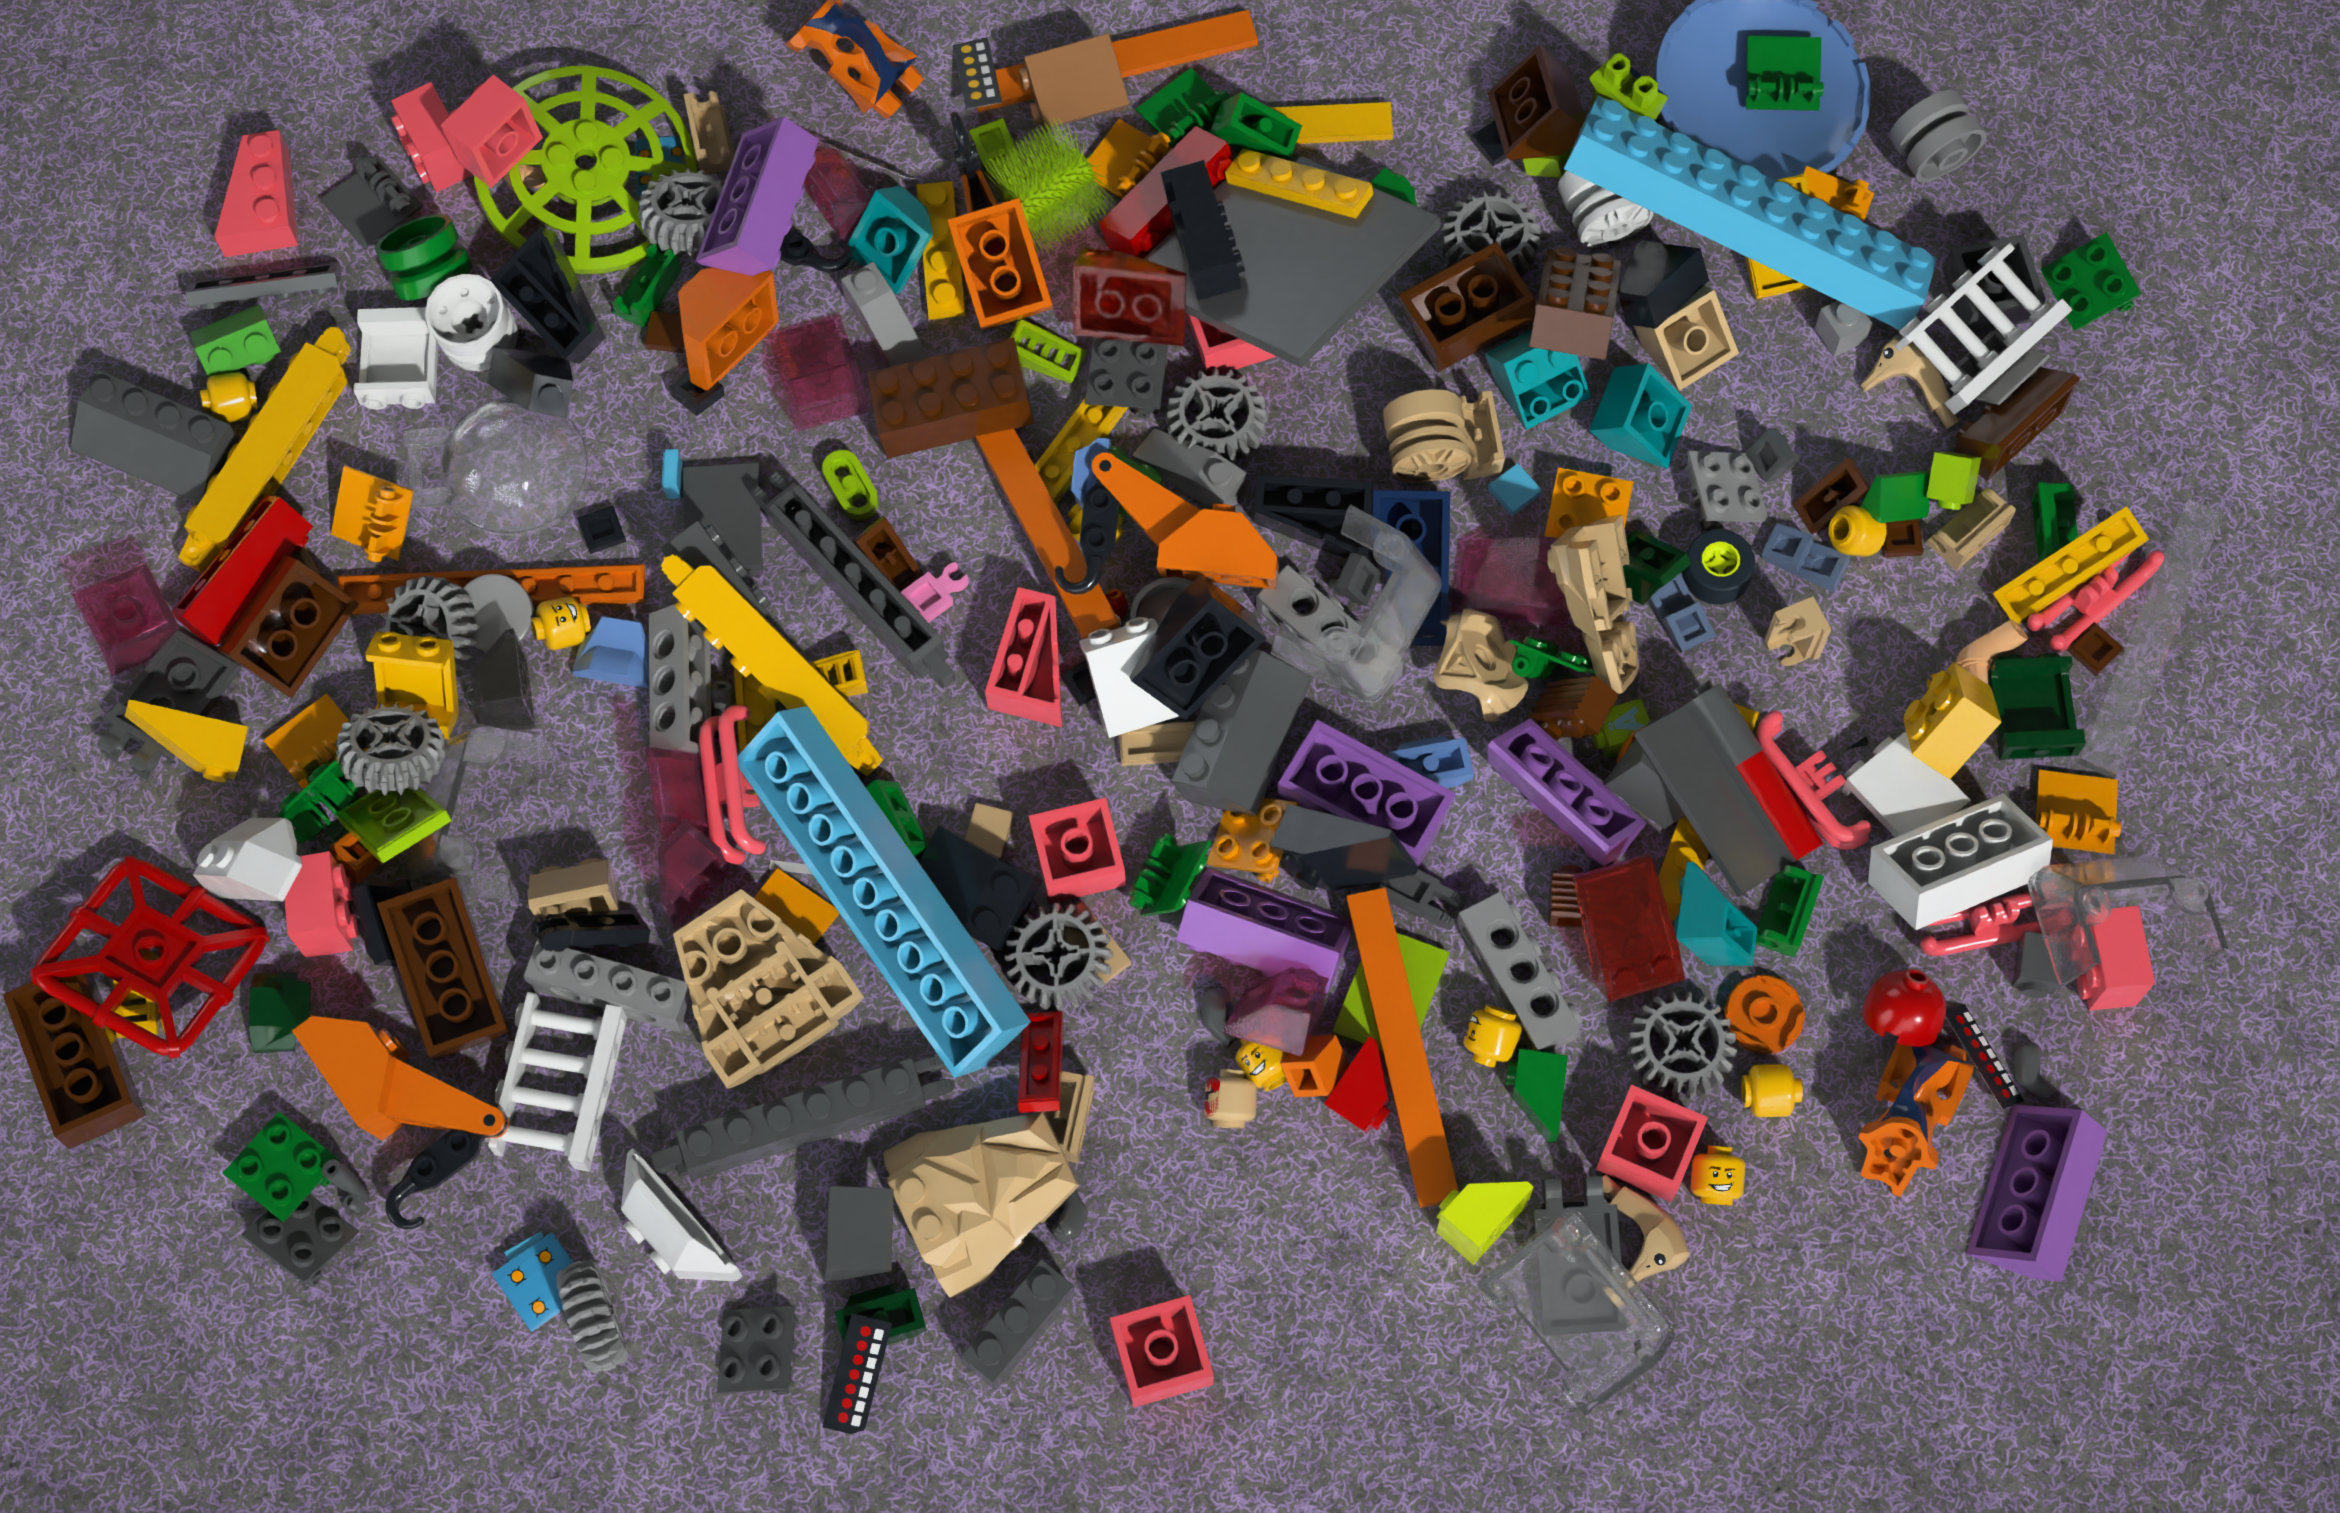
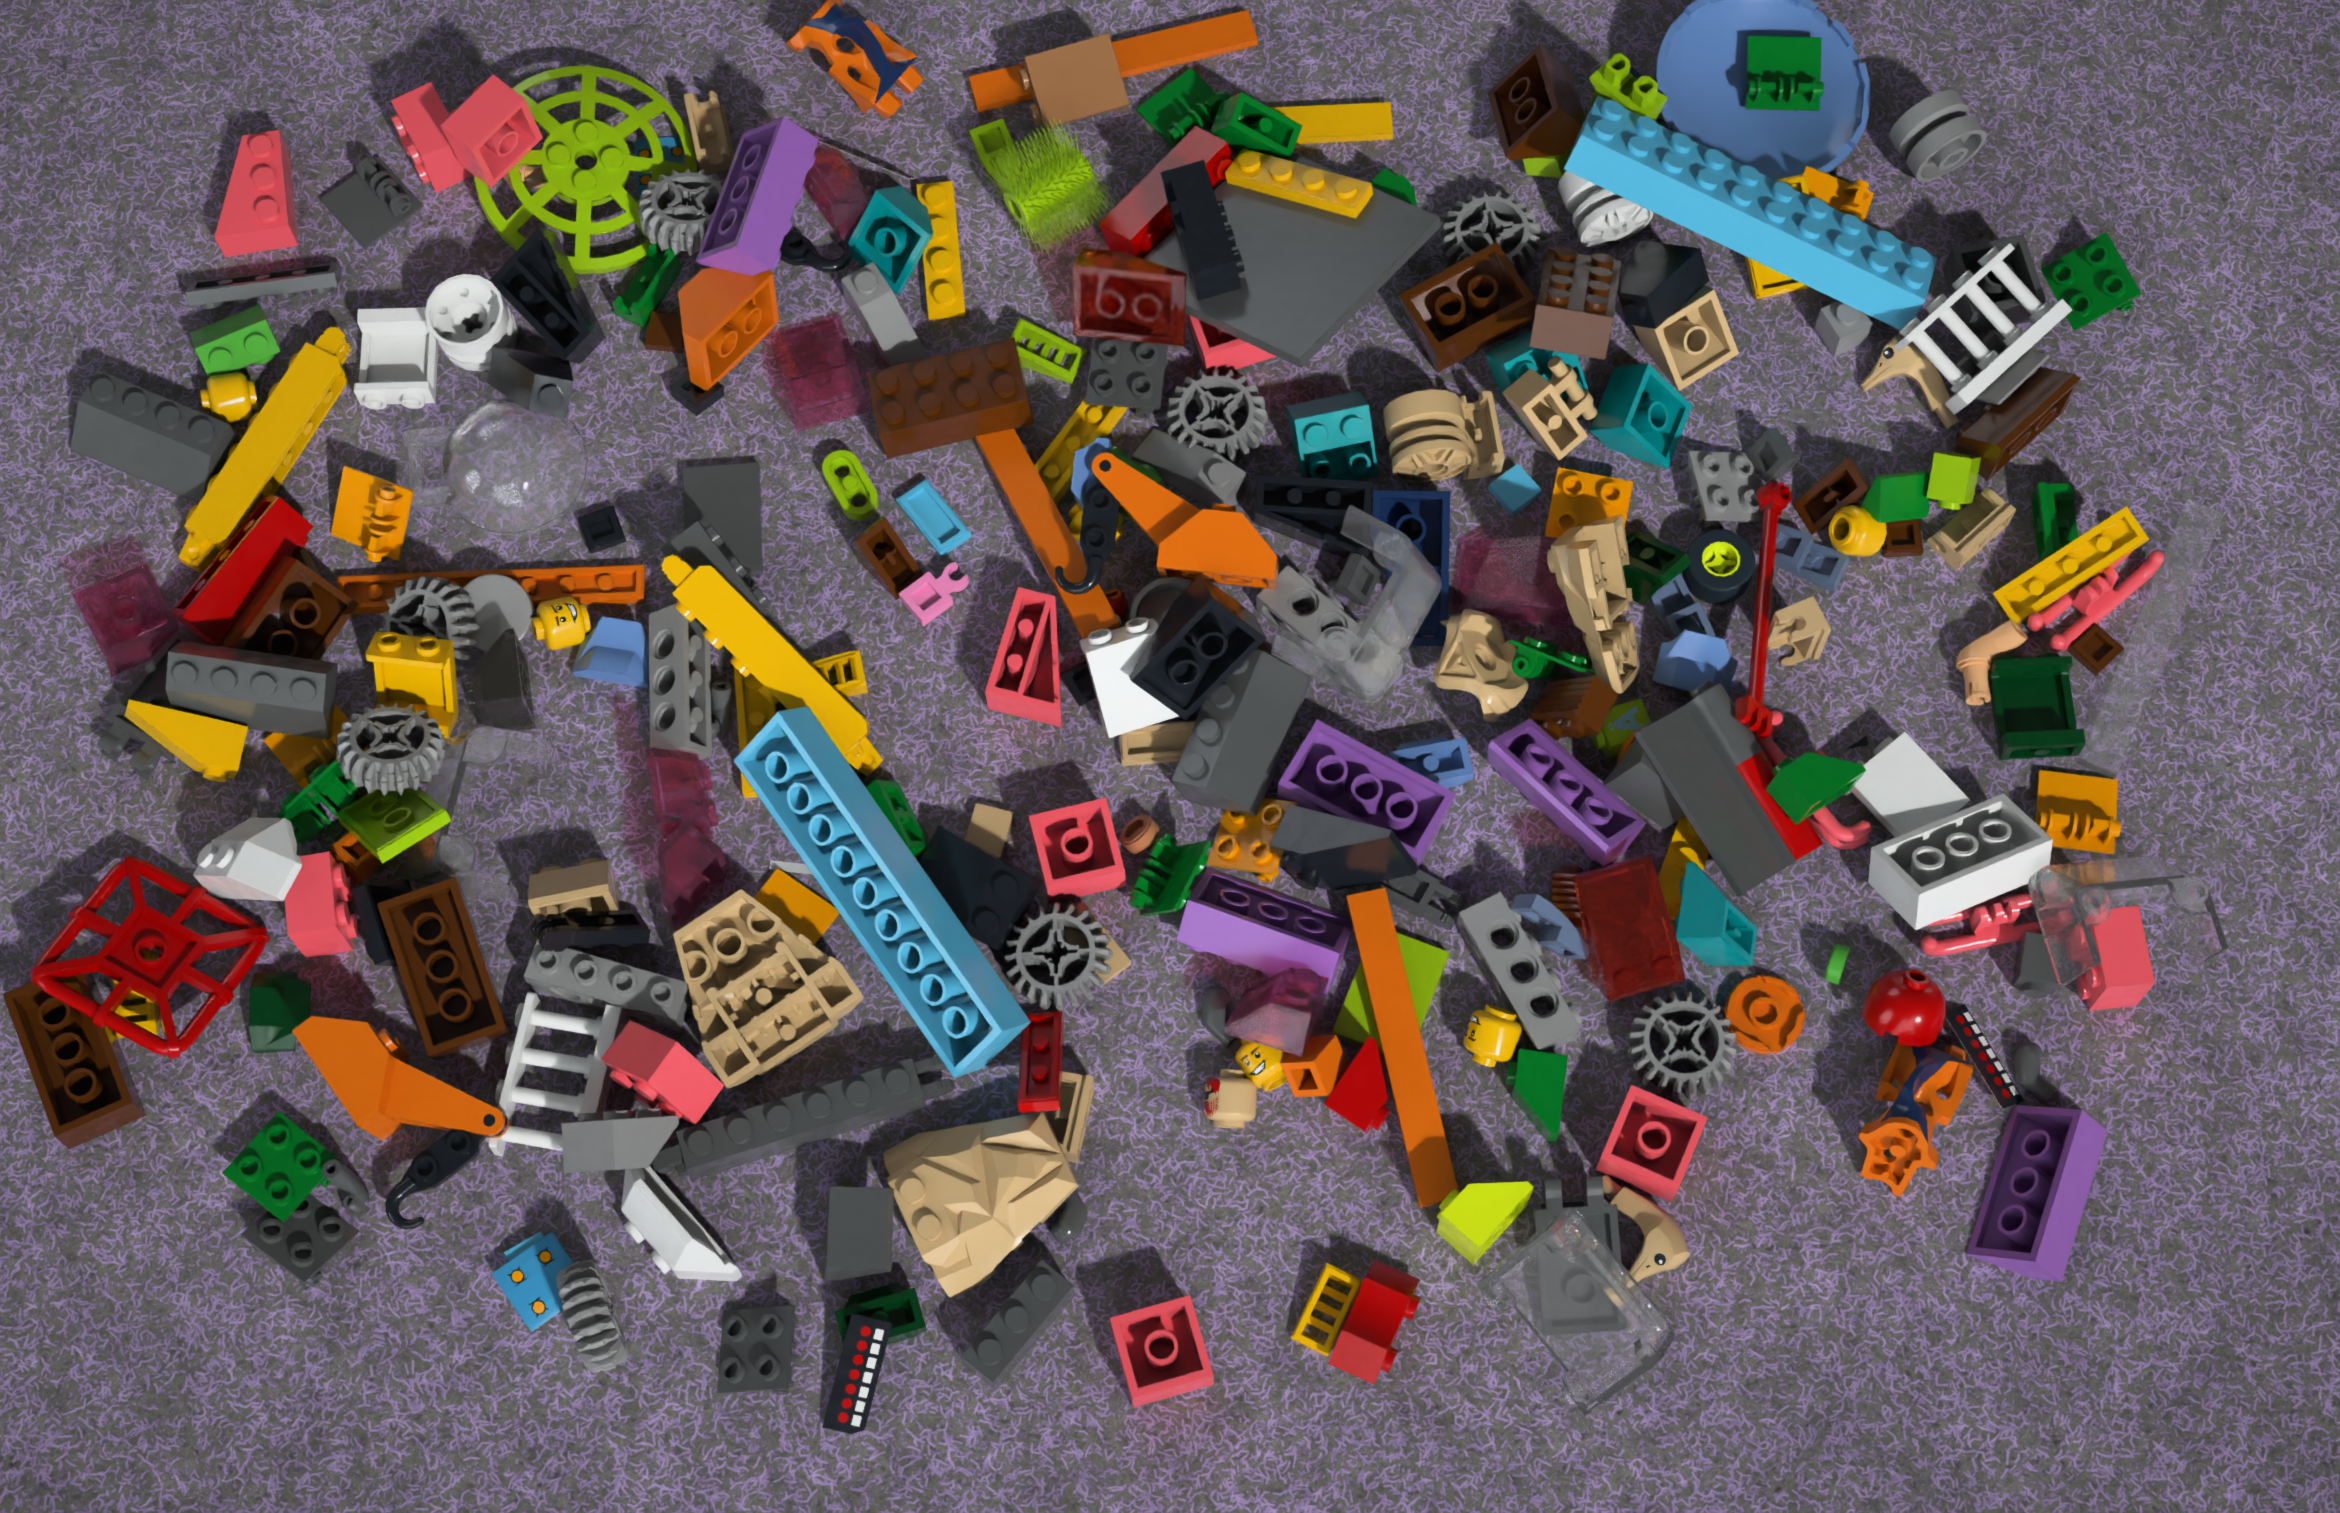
green wheel [374,214,473,301] -> none
medium azure tile [662,449,683,499] -> none
coral piece [699,705,766,865] -> none
dark grey hinge [749,471,955,689] -> none
orange slope [947,111,1053,331] -> none
black sticker [953,37,1002,109] -> none
light orange hinge [1088,119,1172,199] -> none
black tile [1471,121,1507,166] -> none
yellow head [1690,1145,1745,1206] -> none
yellow head [1741,1064,1803,1117] -> none
green hinge [1756,865,1824,958] -> none
yellow brick [1903,662,2001,780] -> none
none -> dark grey slope [165,641,338,740]
none -> light grey slope [561,1108,679,1173]
none -> coral brick [601,1020,724,1125]
none -> medium azure tile [896,478,972,558]
none -> nougat tile [1120,814,1160,854]
none -> teal slope [1286,391,1379,481]
none -> yellow slope [1291,1262,1363,1357]
none -> red brick [1328,1259,1421,1384]
none -> tan brick [1502,356,1598,461]
none -> sand blue slope [1510,893,1590,960]
none -> medium blue slope [1652,629,1738,695]
none -> red hinge [1735,481,1792,739]
none -> green slope [1766,752,1866,825]
none -> bright green tile [1824,943,1851,985]

